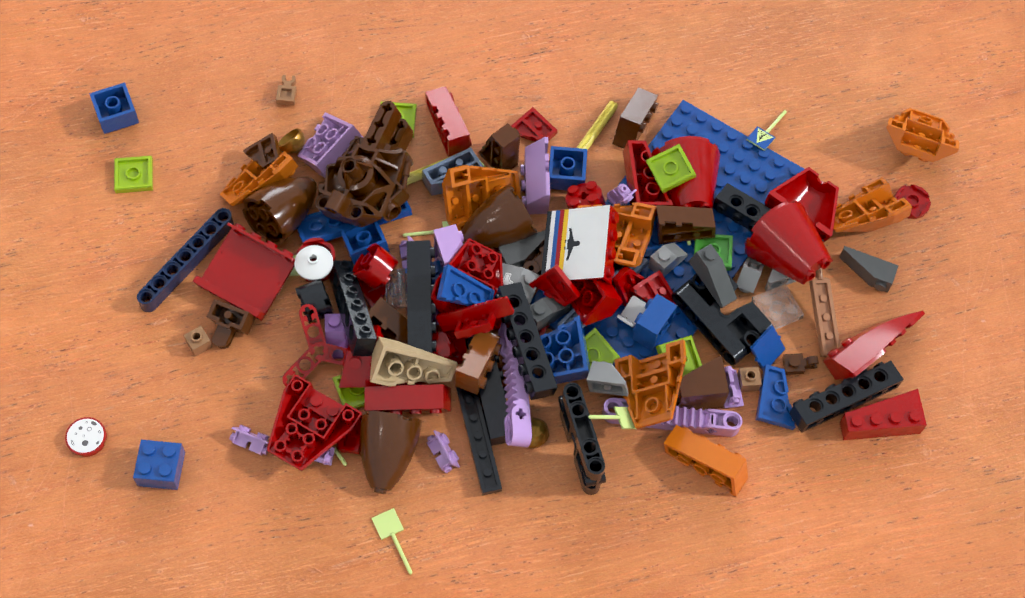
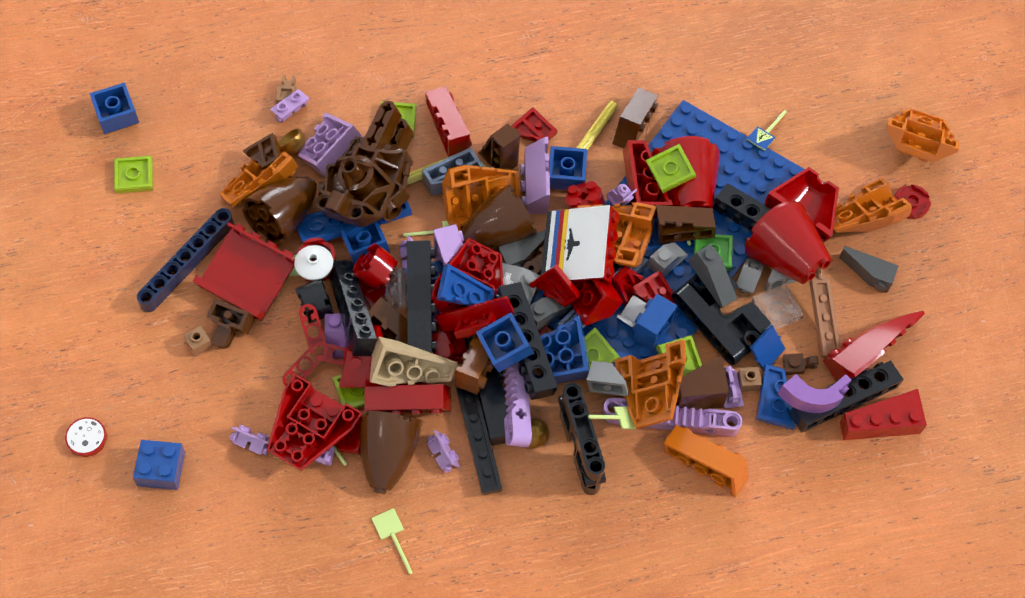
none -> lavender hinge [270,89,310,123]
none -> blue brick [476,313,534,372]
none -> medium lavender arch [778,374,851,413]

